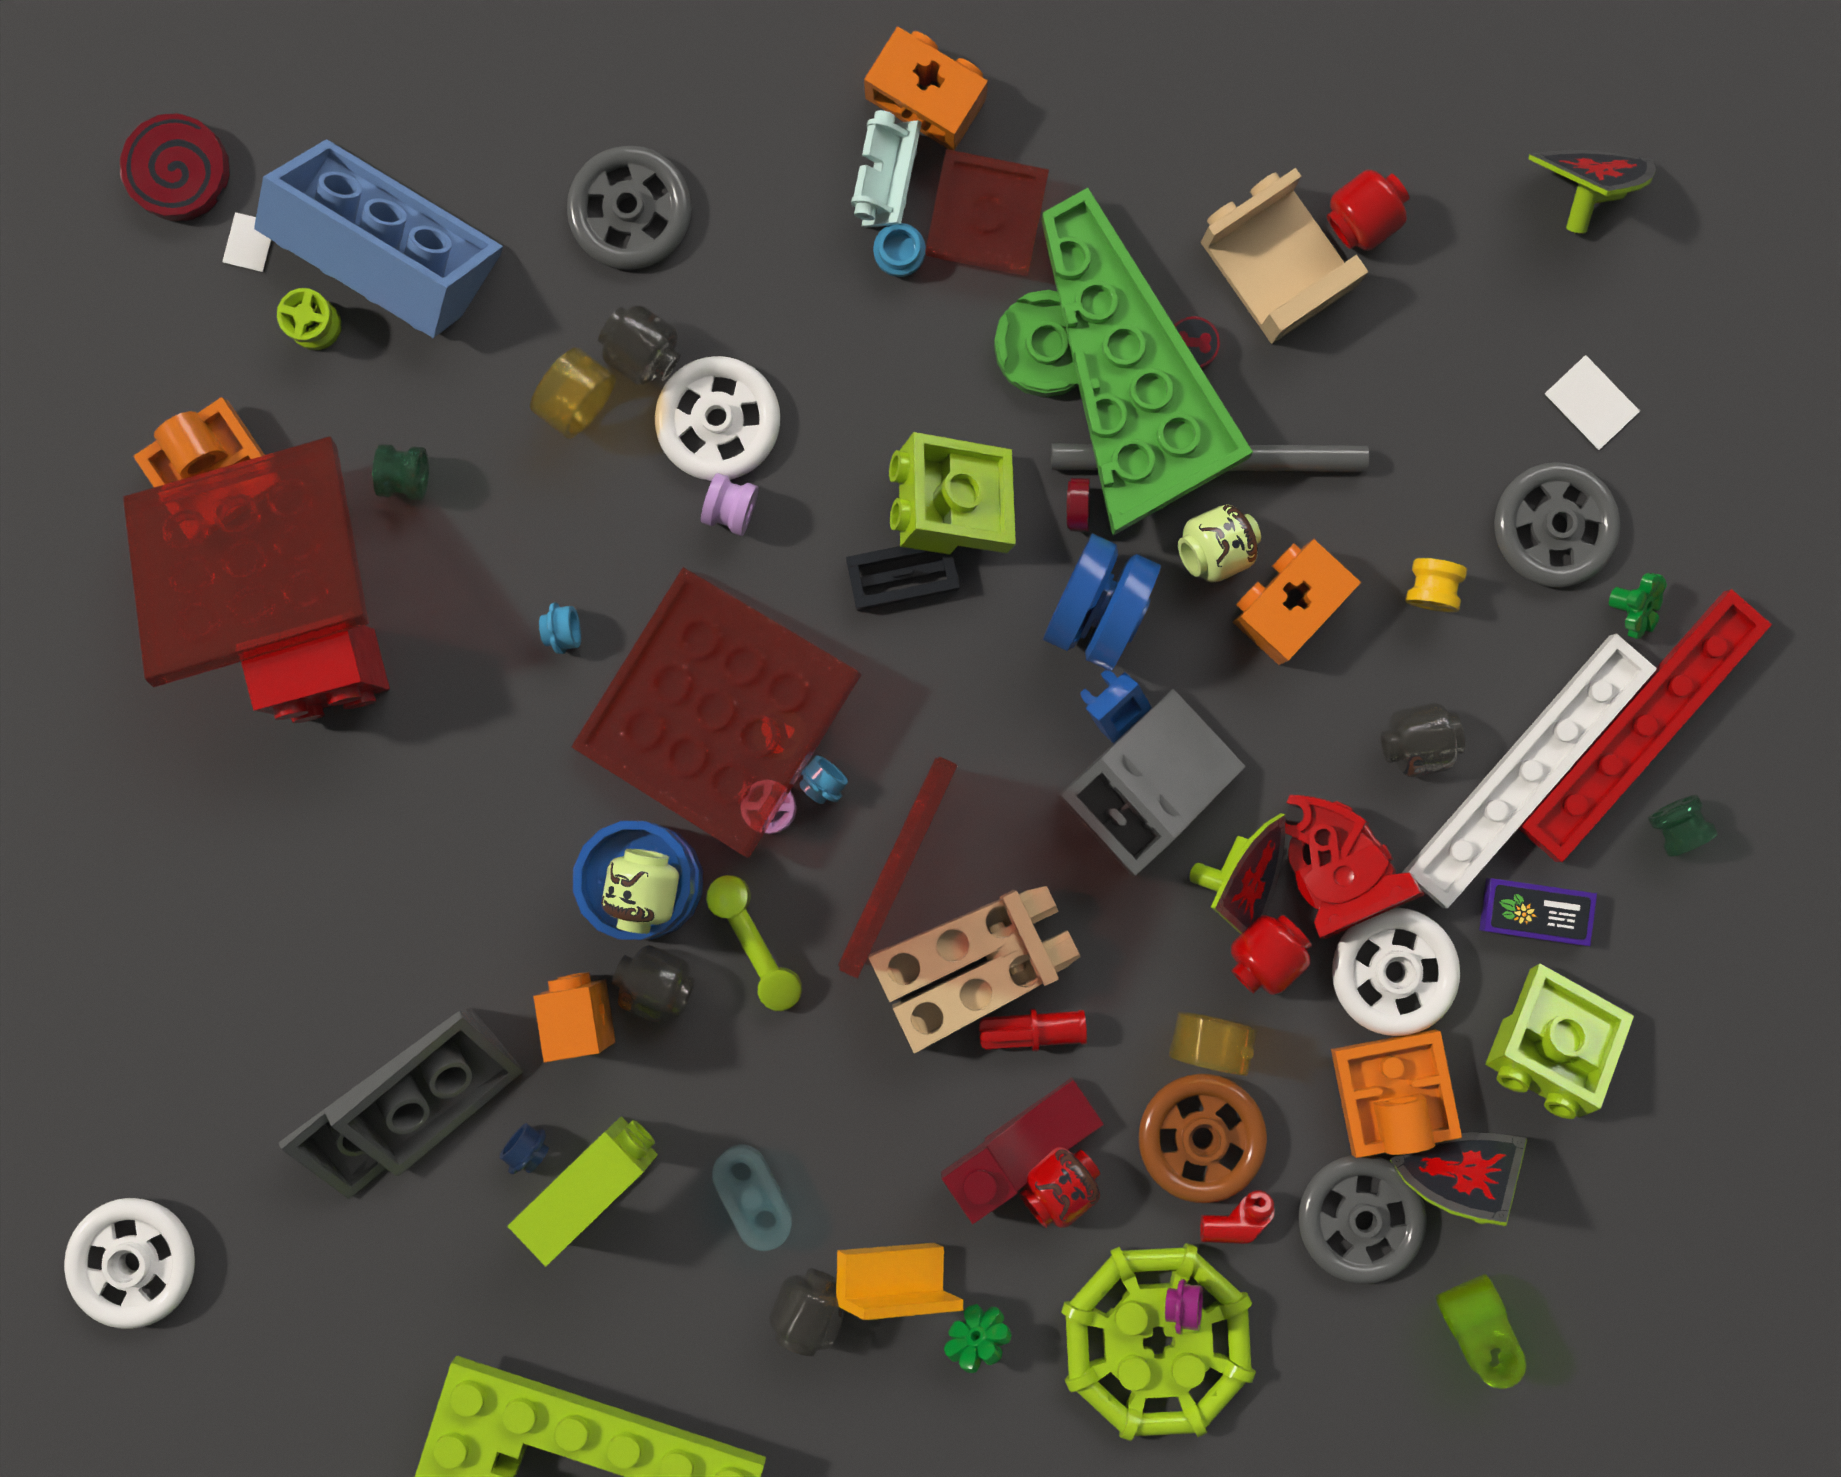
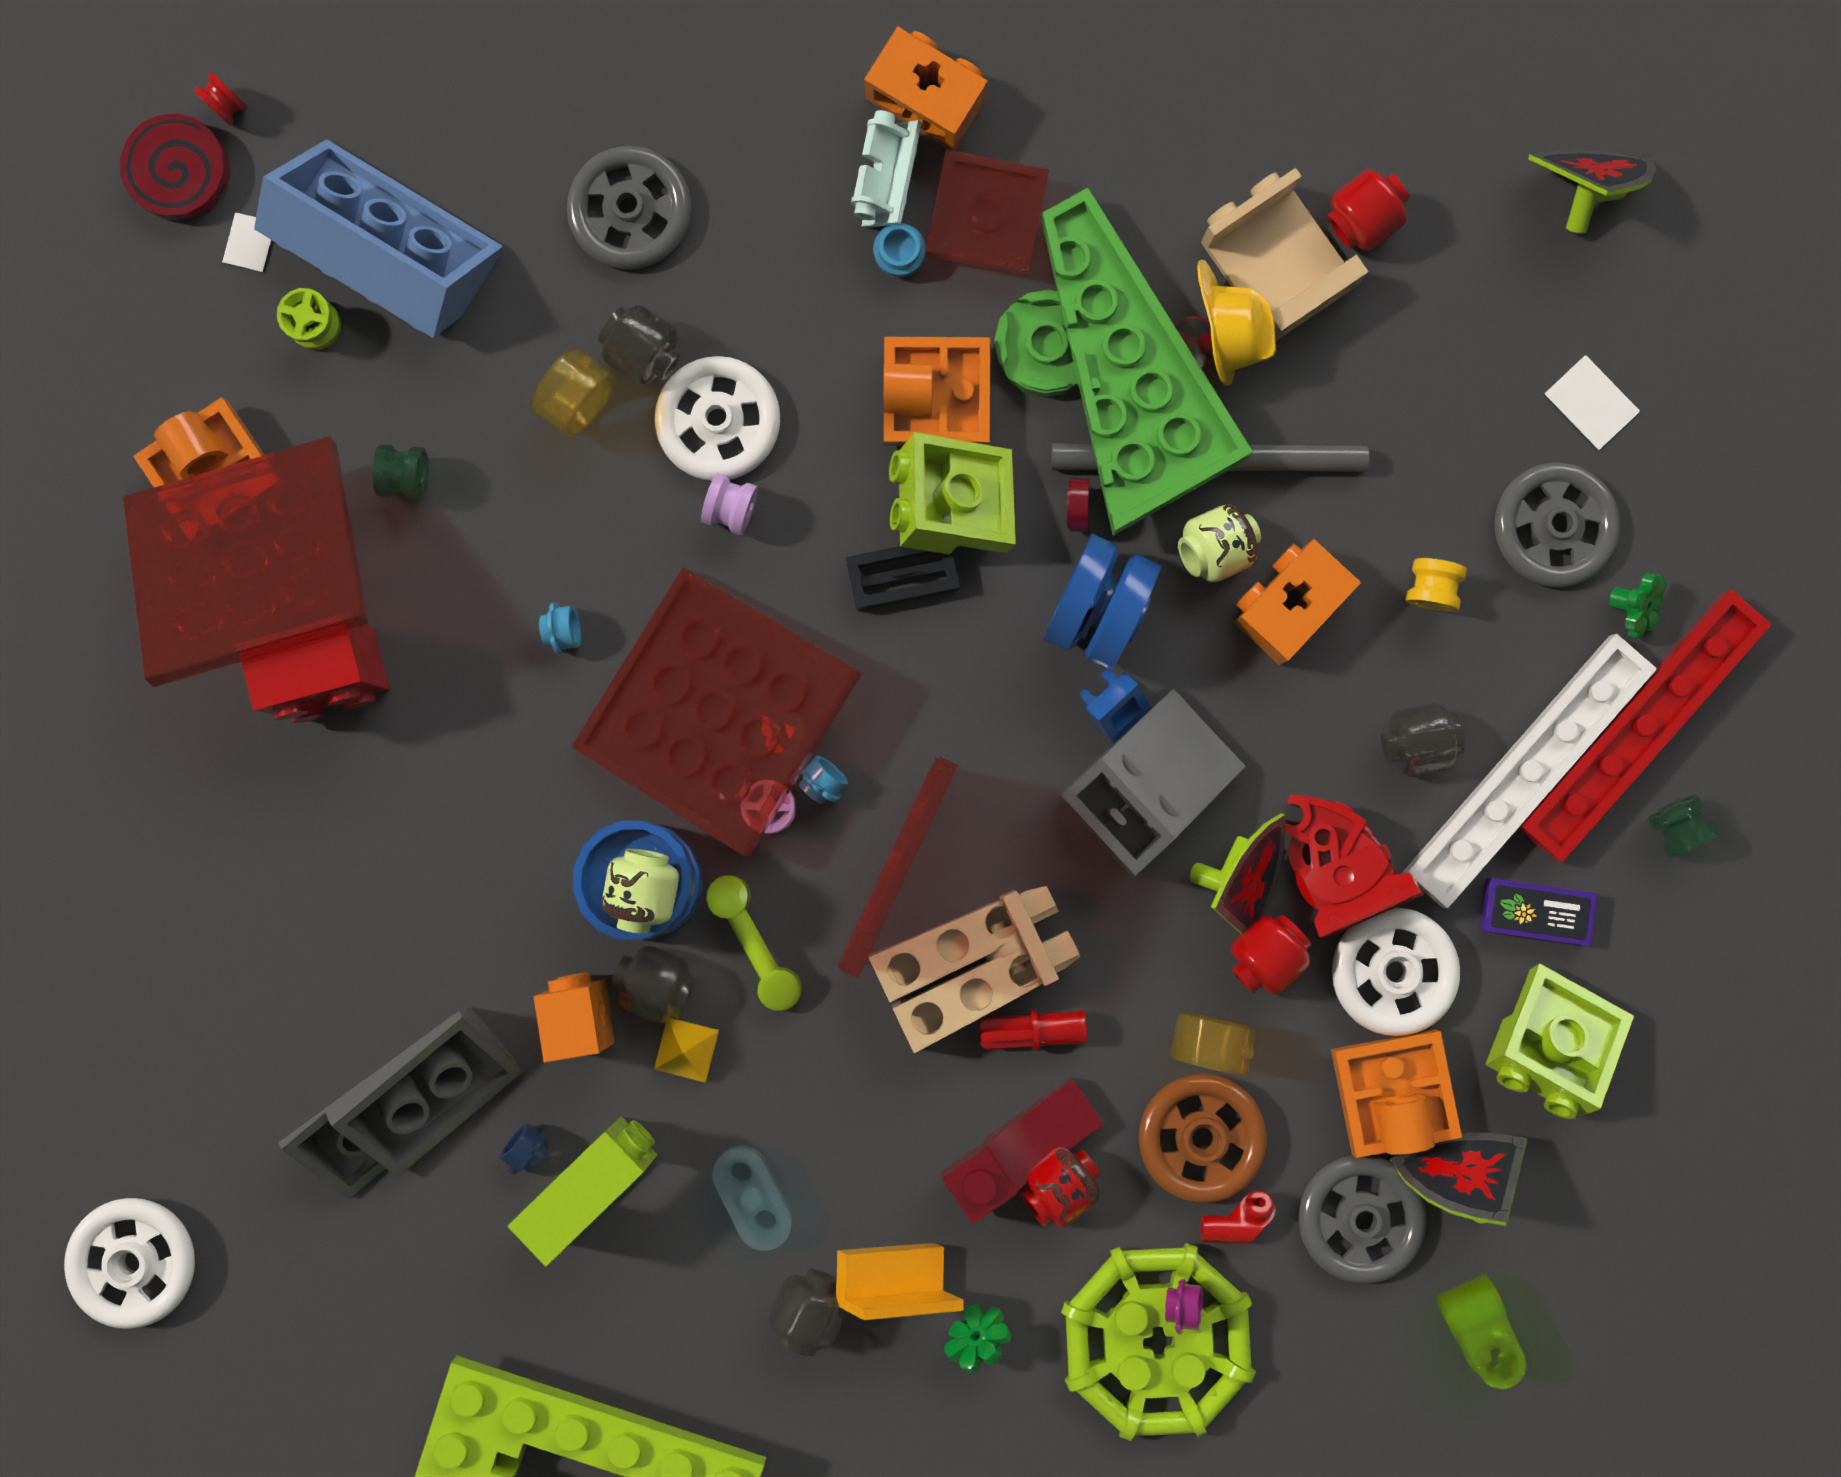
none -> red bush [193,72,248,126]
none -> yellow slope [654,1017,719,1083]
none -> orange plate [884,337,990,446]
none -> yellow piece [1197,260,1276,386]

